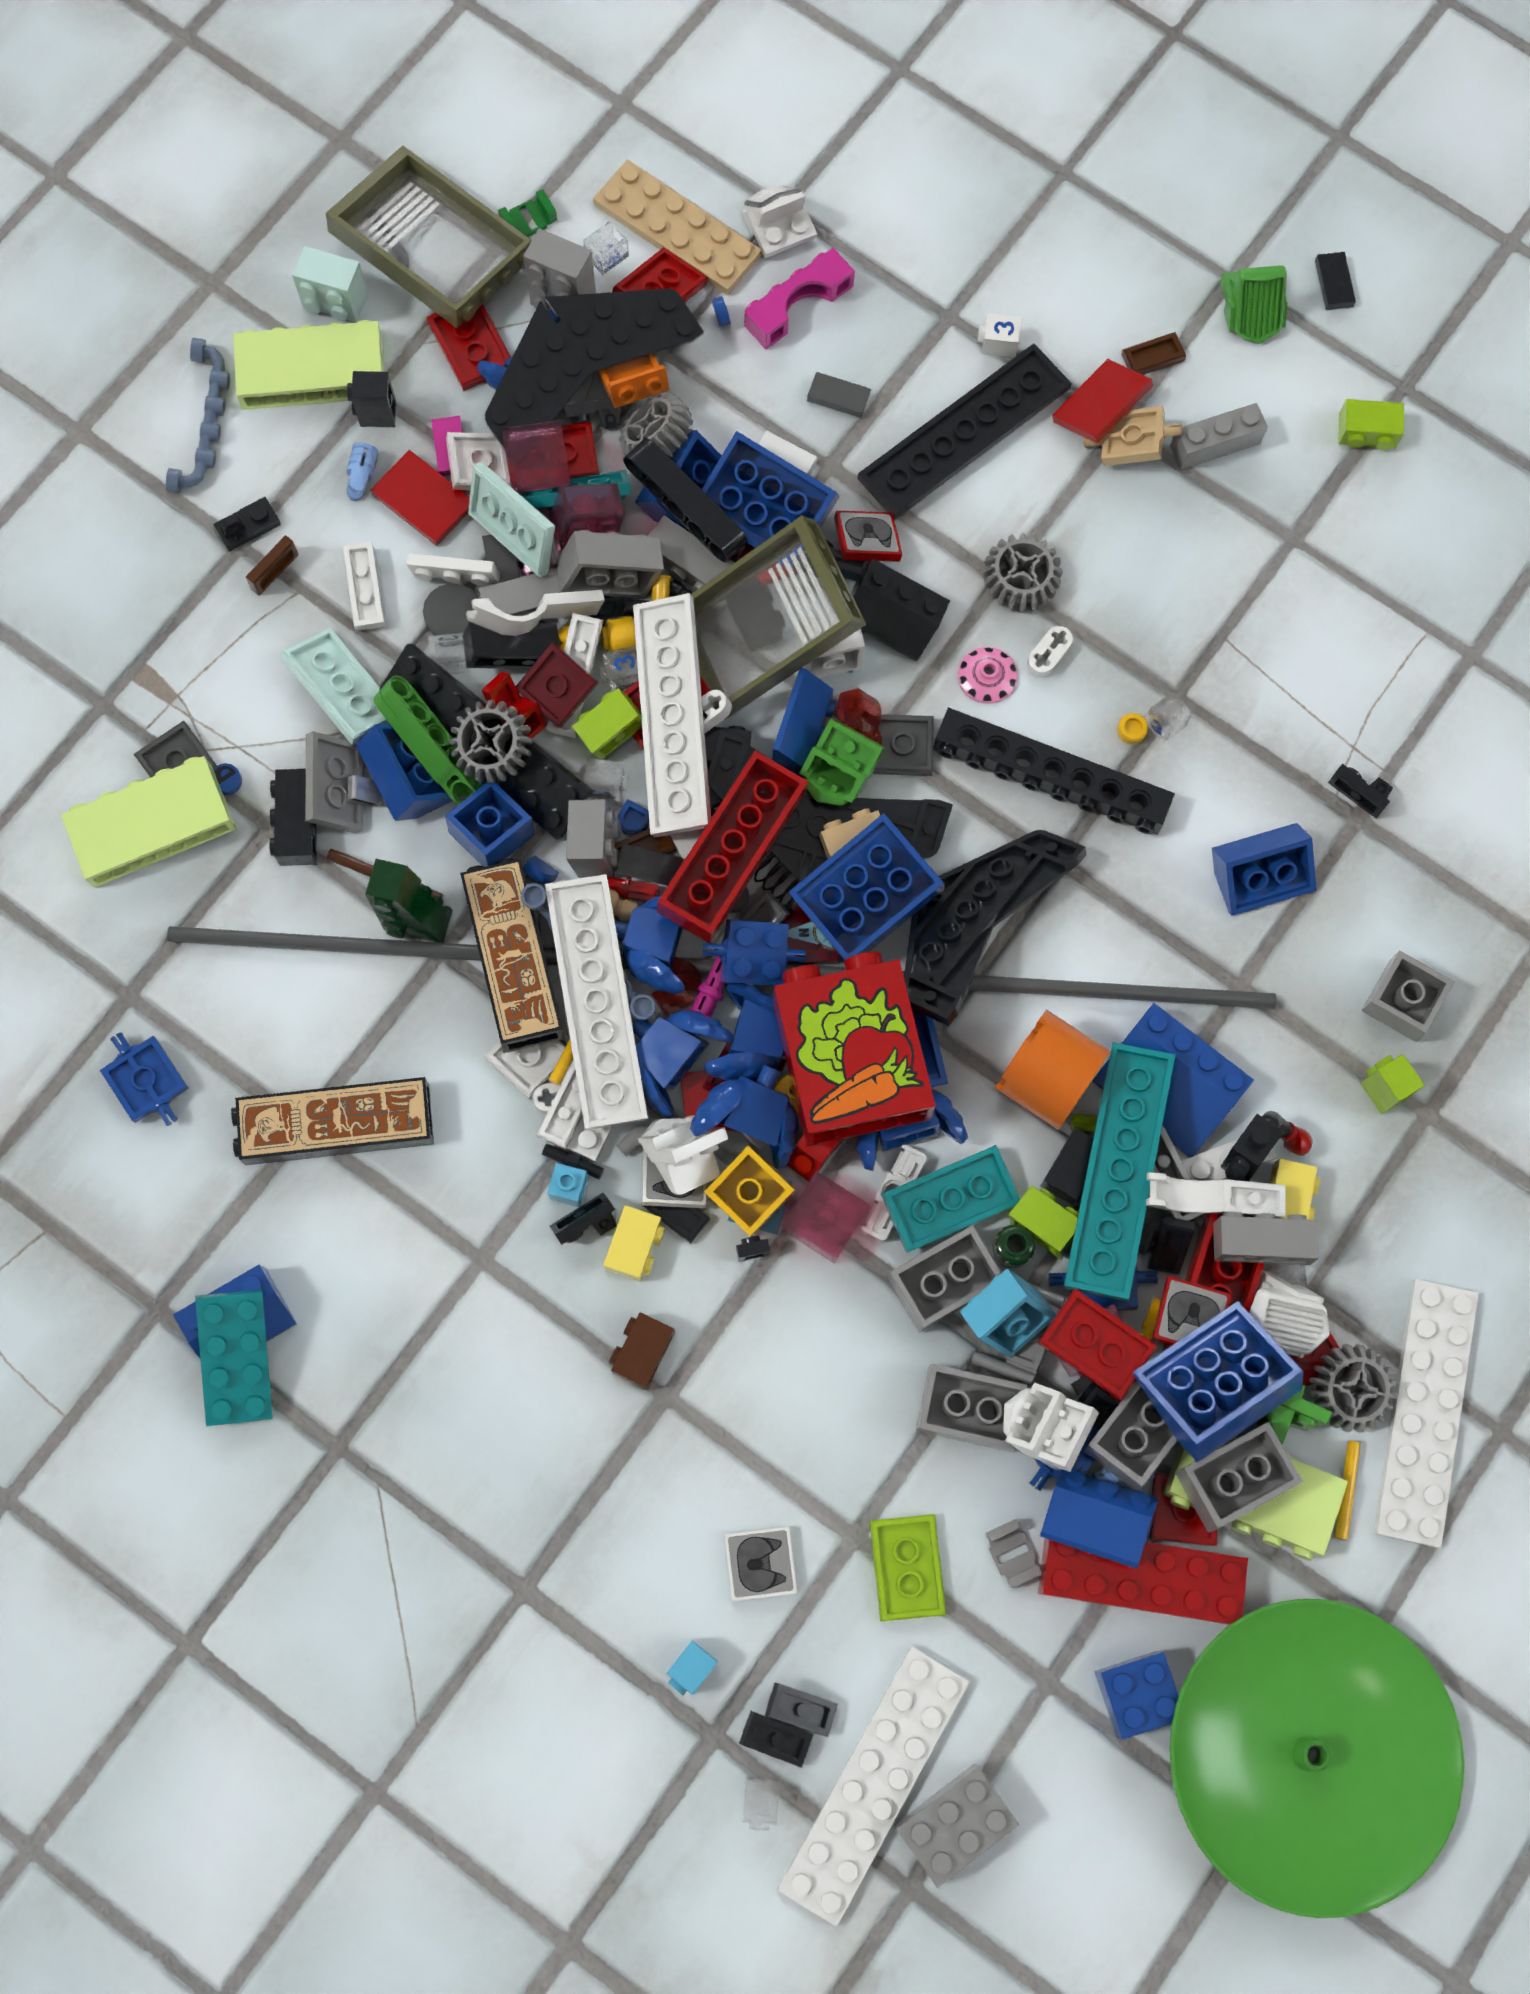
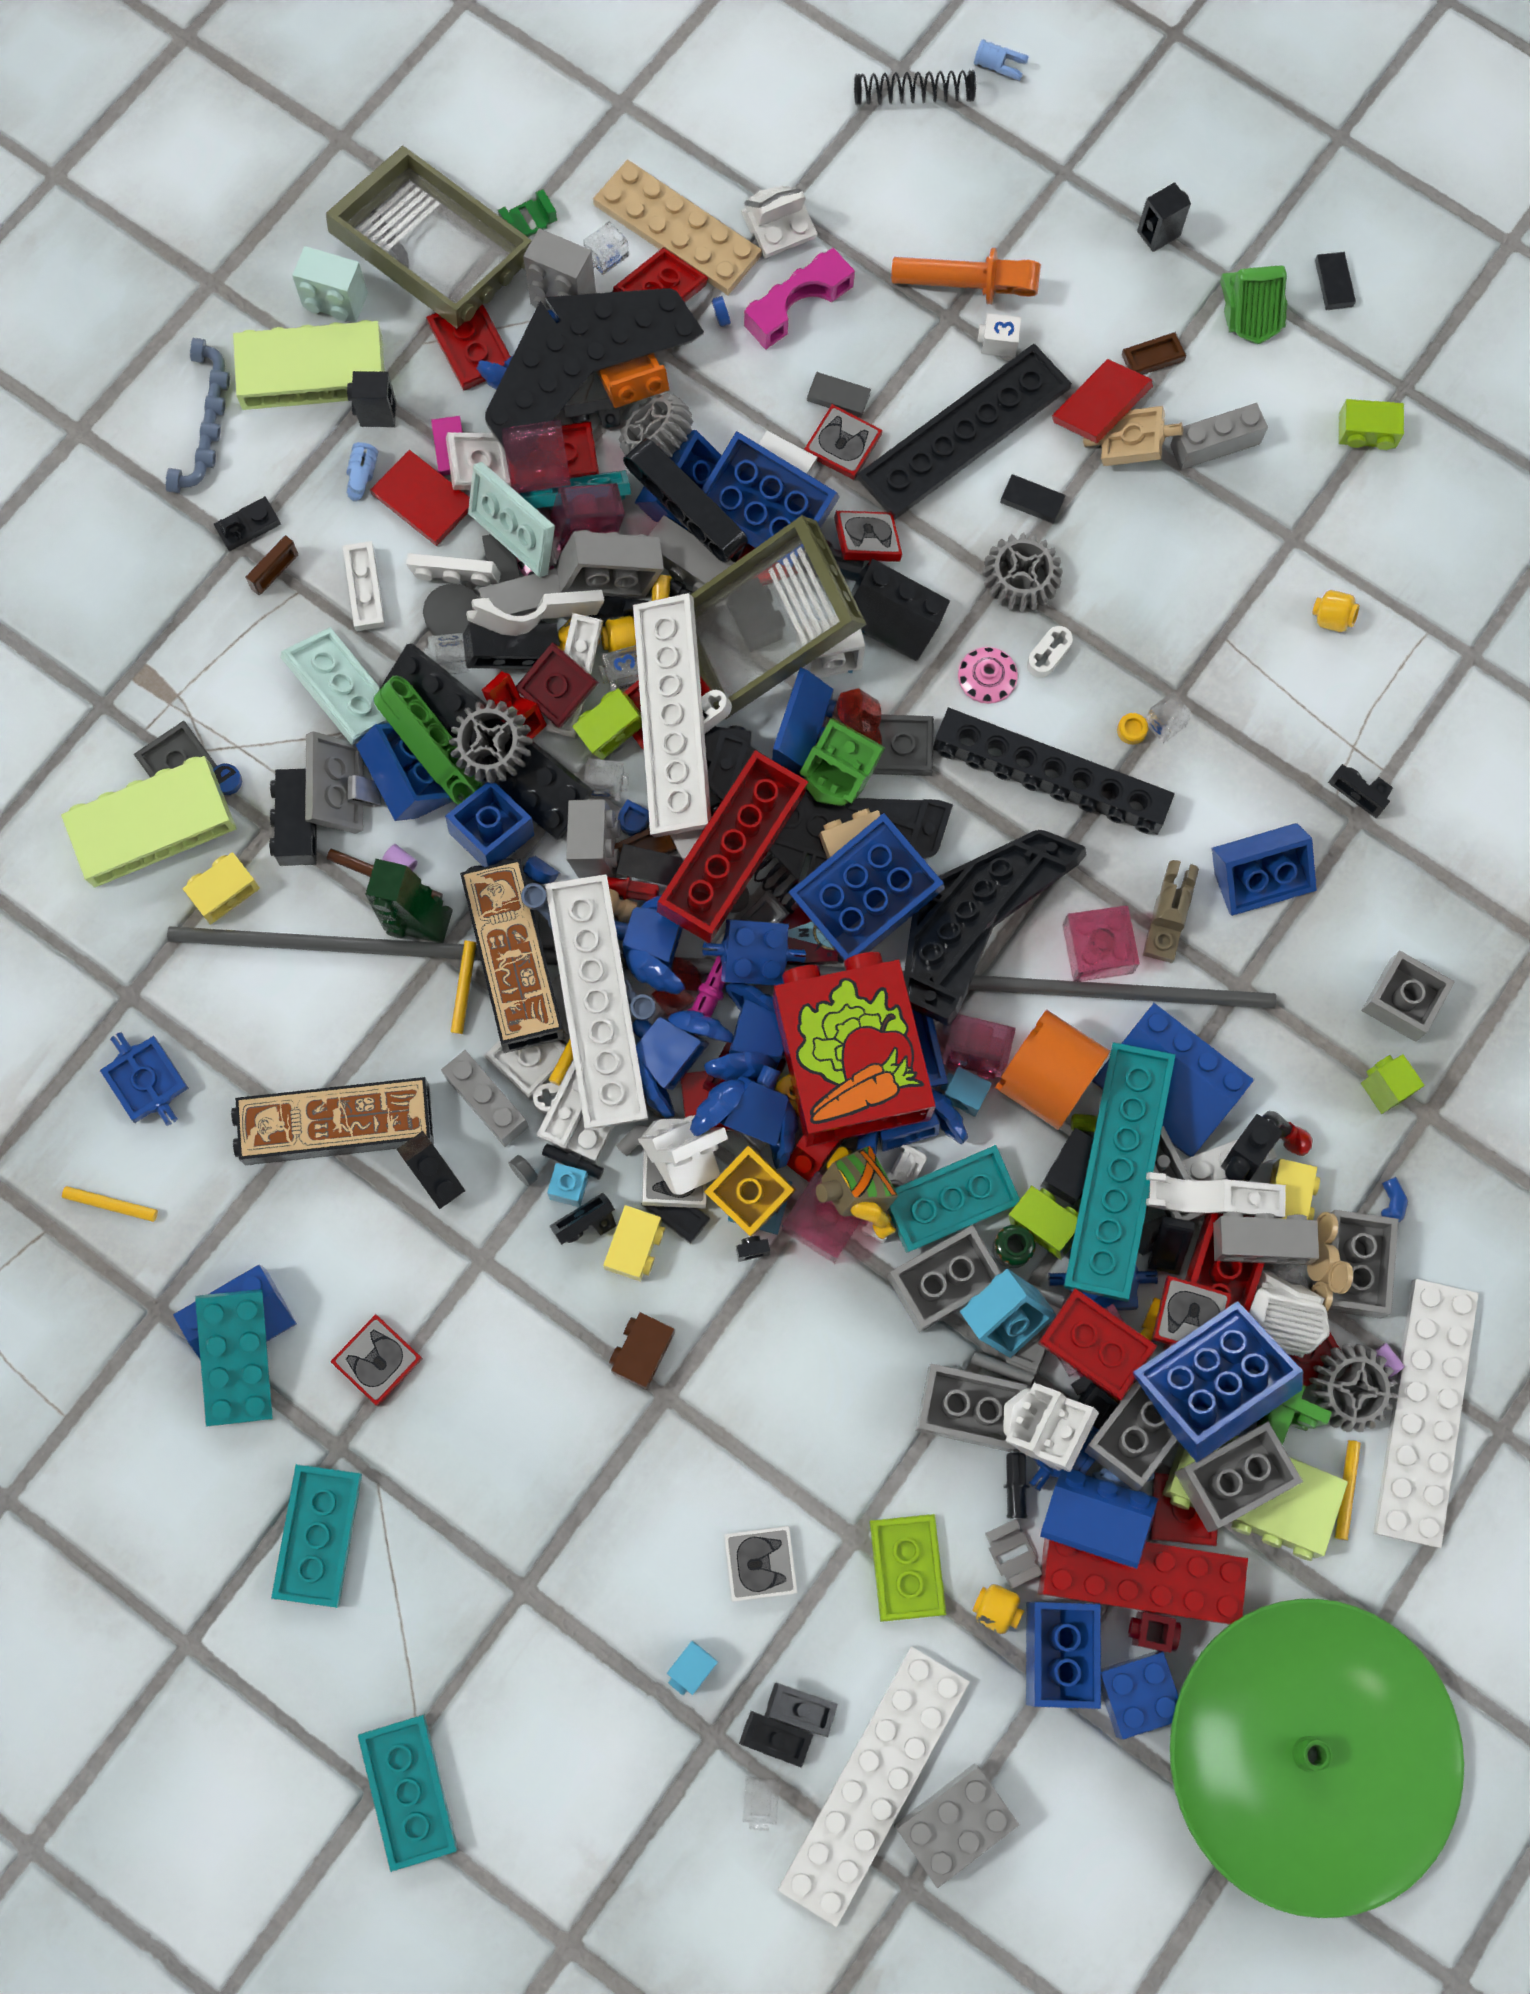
none -> yellow bar [62,1186,158,1222]
none -> light yellow brick [182,852,260,925]
none -> teal plate [271,1464,362,1608]
none -> tile [330,1314,423,1406]
none -> teal plate [358,1714,458,1872]
none -> lavender hinge [382,844,417,871]
none -> black brick [397,1131,466,1210]
none -> light grey brick [441,1050,529,1147]
none -> yellow bar [451,940,477,1034]
none -> dark grey tile [508,1155,538,1187]
none -> tile [804,404,882,480]
none -> torso [816,1146,898,1239]
none -> black piece [854,69,976,106]
none -> orange piece [891,248,1041,304]
none -> medium azure brick [940,1066,992,1117]
none -> clear pink brick [942,1014,1016,1079]
none -> yellow head [972,1584,1024,1634]
none -> light blue hinge [974,39,1029,81]
none -> black tile [1000,474,1066,524]
none -> black axle [1003,1452,1030,1518]
none -> blue slope [1026,1602,1101,1709]
none -> clear pink brick [1062,905,1140,981]
none -> dark red brick [1128,1612,1181,1653]
none -> black brick [1137,182,1191,252]
none -> dark tan plate [1142,860,1199,963]
none -> tan piece [1307,1212,1353,1311]
none -> yellow head [1312,590,1360,632]
none -> light grey brick [1328,1210,1399,1319]
none -> lavender hinge [1375,1343,1405,1379]
none -> blue arm [1381,1177,1408,1223]

